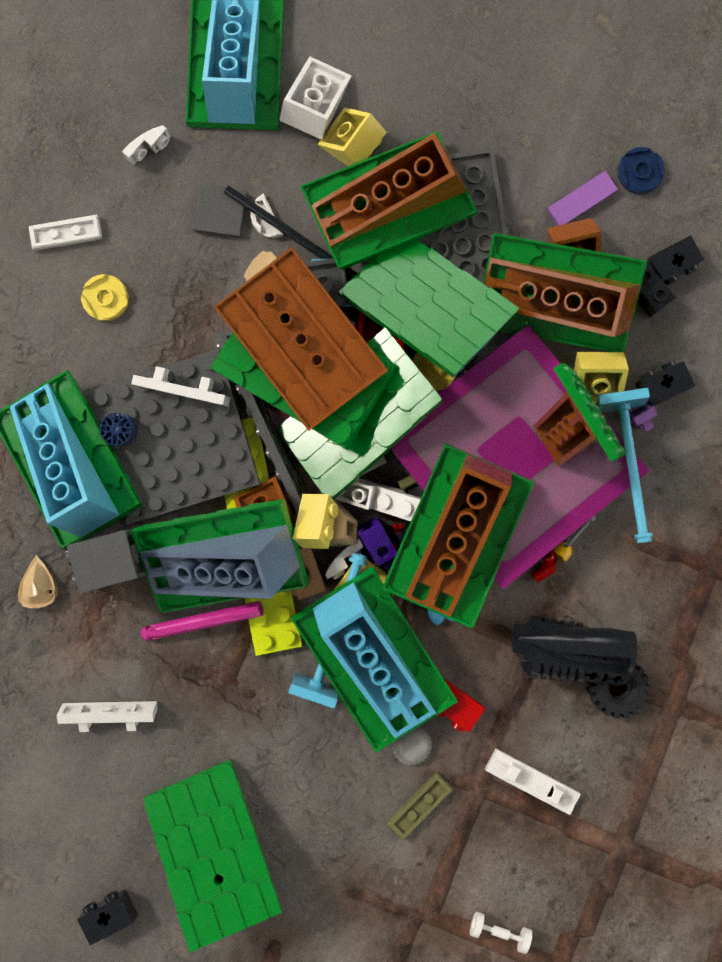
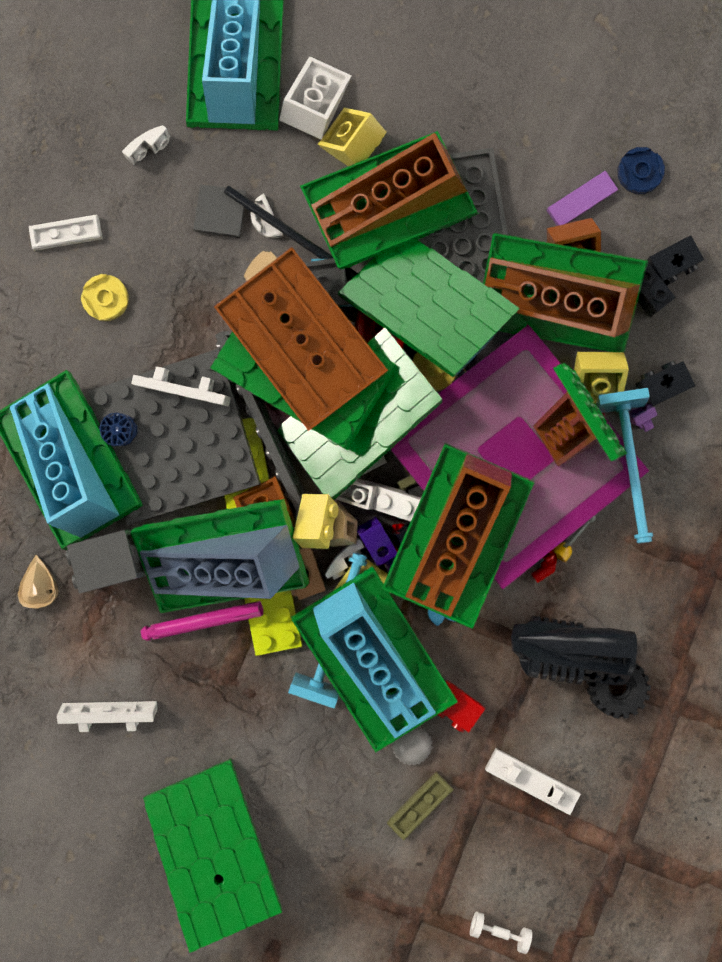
black brick [77,889,138,945] -> none

